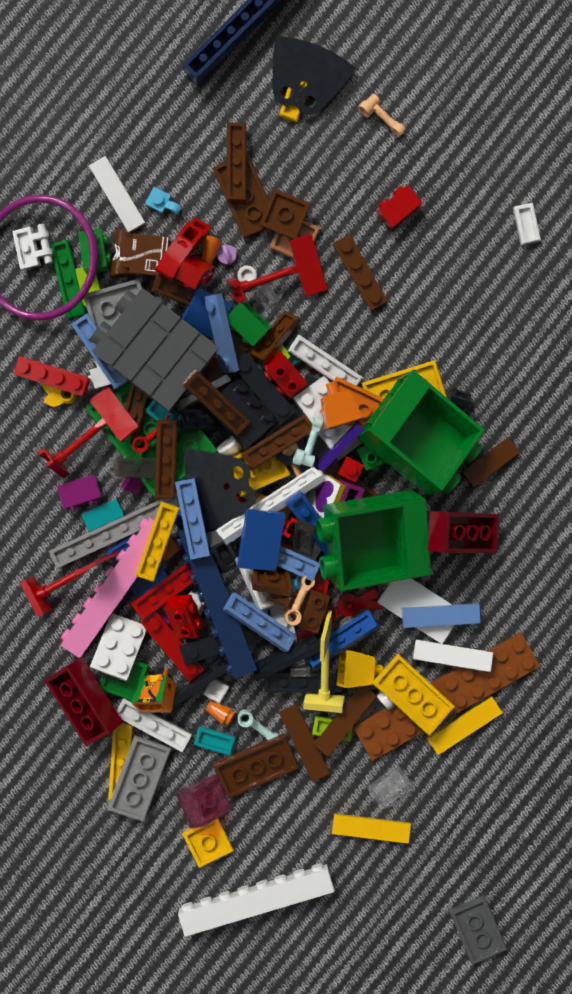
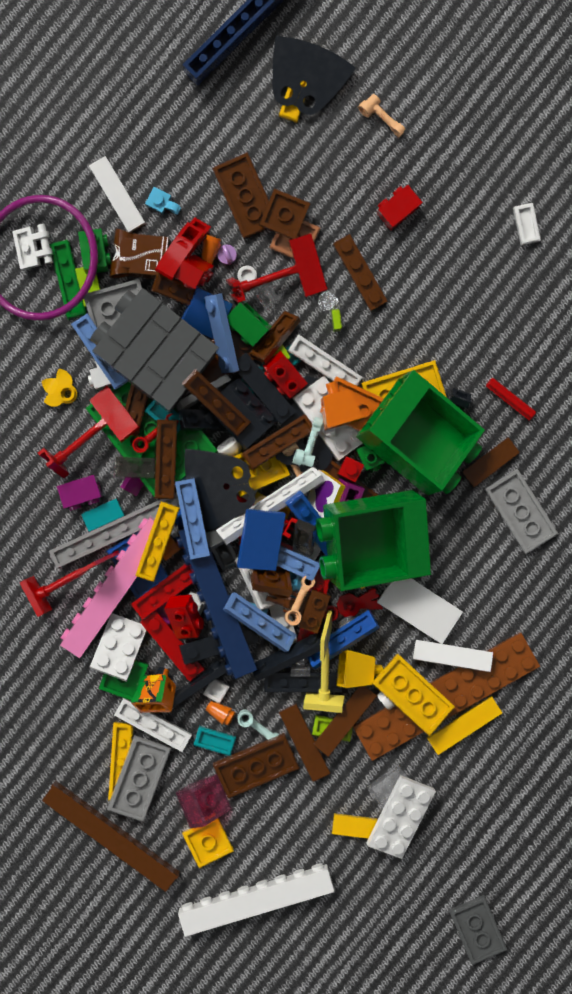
red plate [13,356,91,397] -> none
dark red brick [44,656,124,746] -> none
reddish brown tile [227,122,246,202] -> none
dark purple tile [318,421,363,471] -> none
medium blue tile [402,603,480,628] -> none
dark red brick [428,511,499,553] -> none
none -> reddish brown tile [42,780,180,892]
none -> clear tile [318,291,339,311]
none -> lime tile [331,309,342,332]
none -> white plate [366,775,436,859]
none -> light grey tile [484,469,558,554]
none -> red axle [486,378,536,420]

